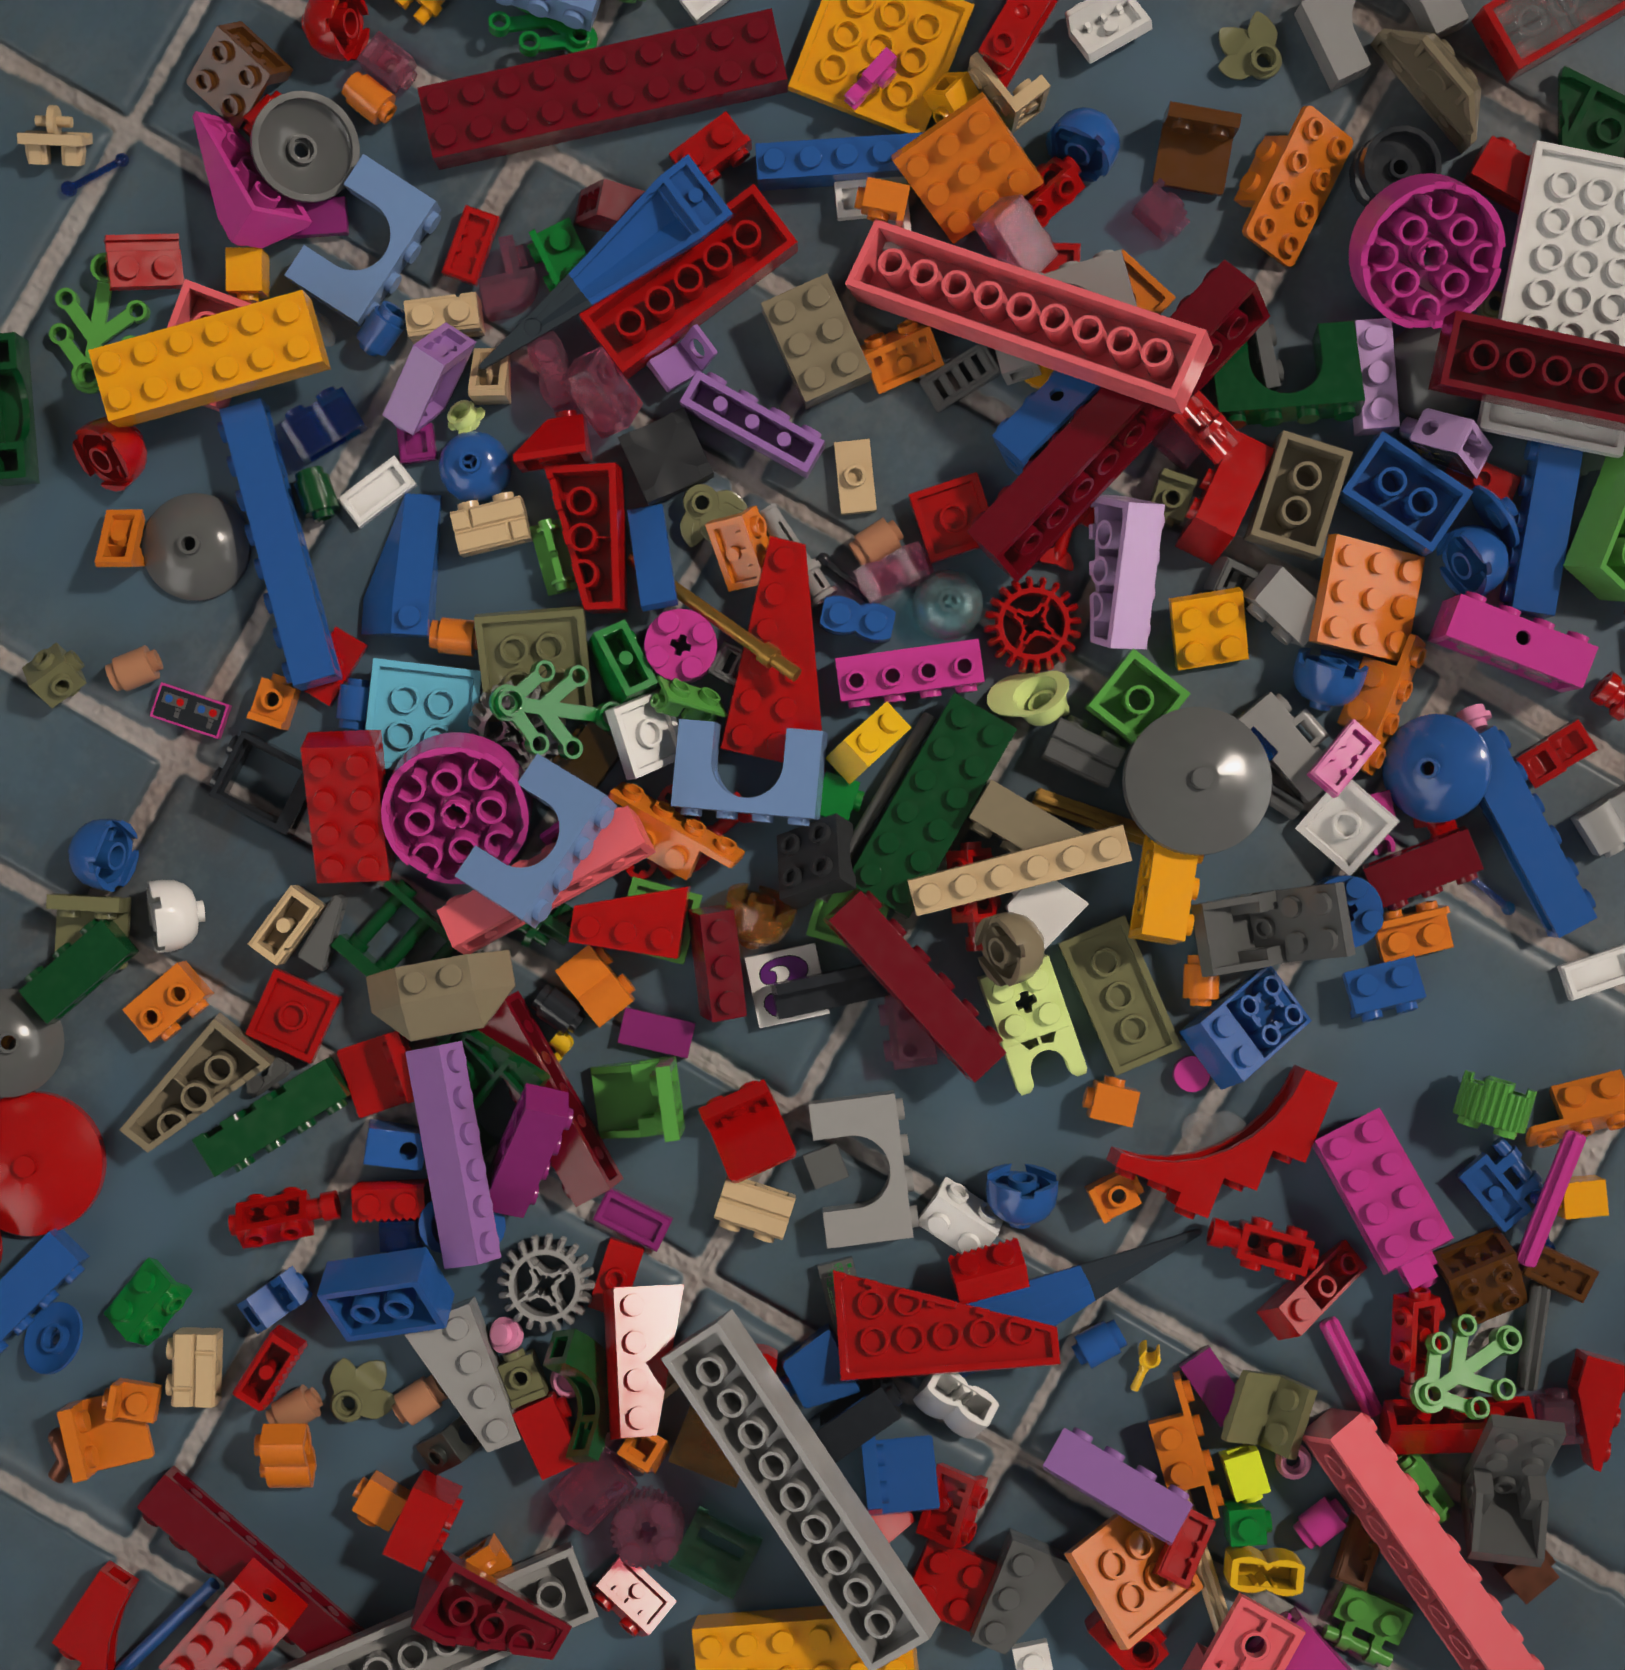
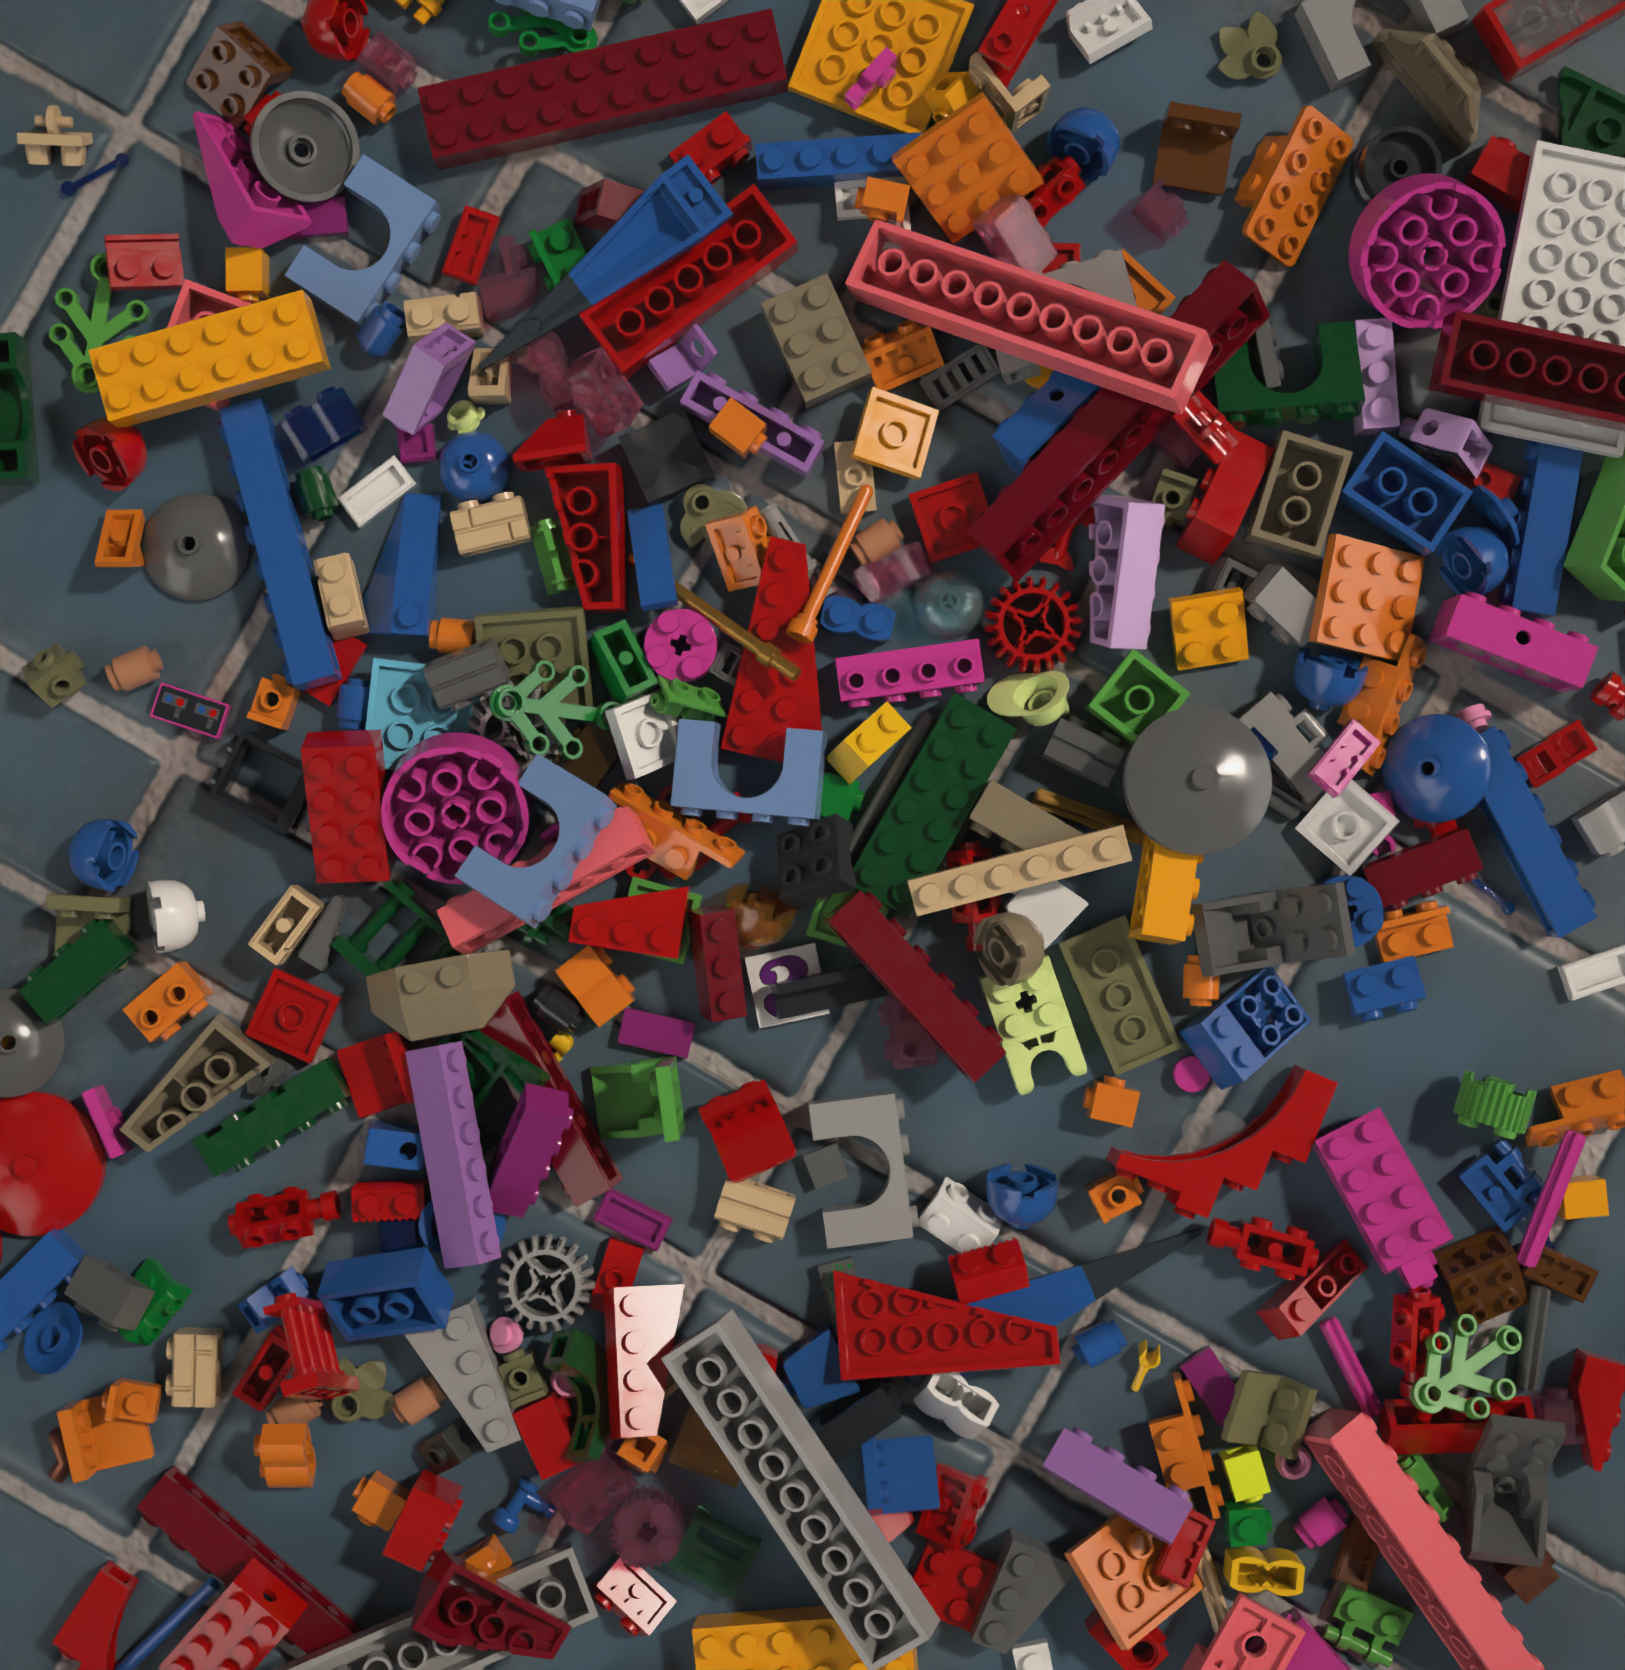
none -> dark grey brick [64,1254,155,1332]
none -> dark pink plate [81,1084,133,1159]
none -> red fence [263,1292,361,1401]
none -> tan brick [313,553,370,640]
none -> dark grey brick [423,637,511,711]
none -> blue piece [490,1476,557,1533]
none -> orange brick [709,397,768,459]
none -> orange piece [786,484,873,645]
none -> light orange plate [850,387,939,481]

